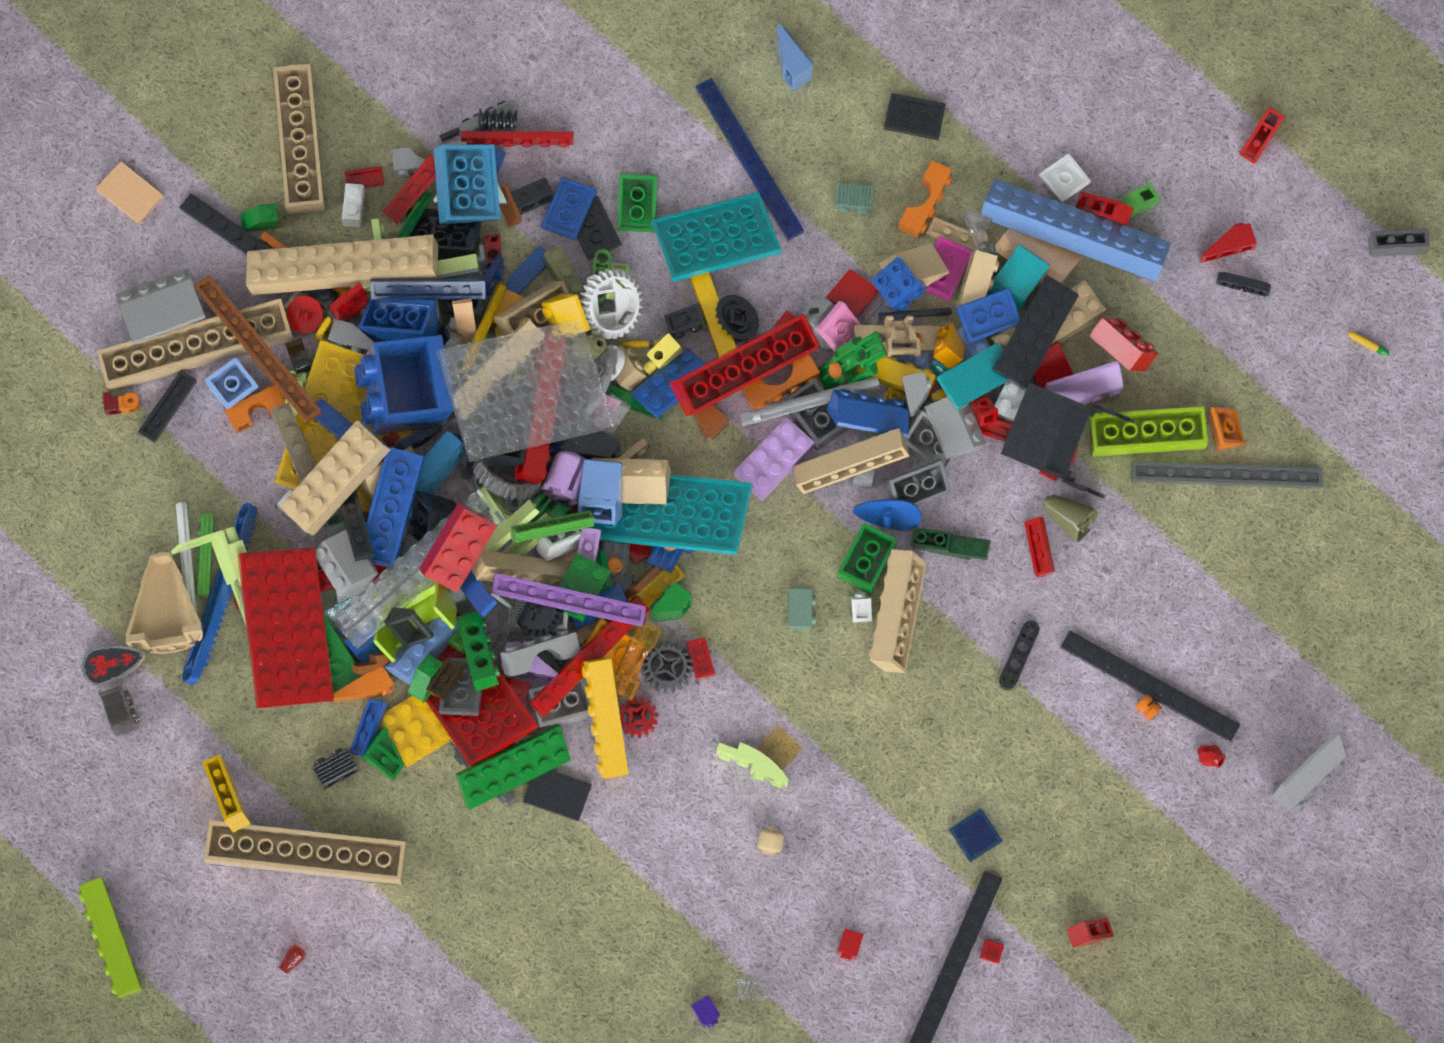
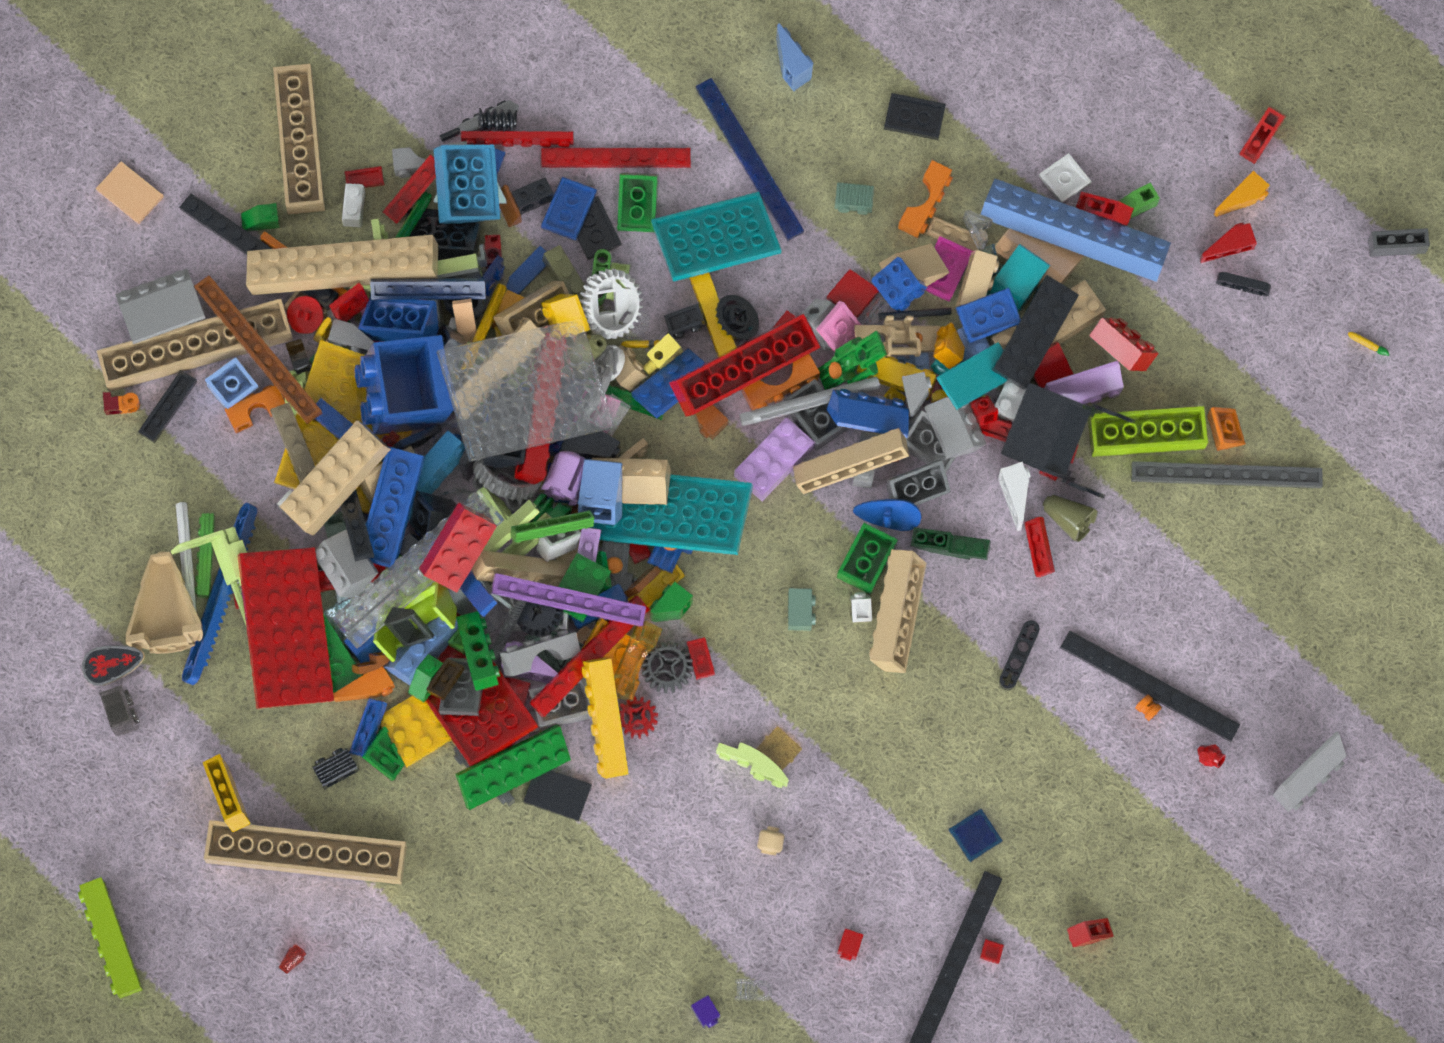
none -> red plate [541,148,691,168]
none -> white slope [998,462,1030,531]
none -> light orange slope [1214,171,1270,217]

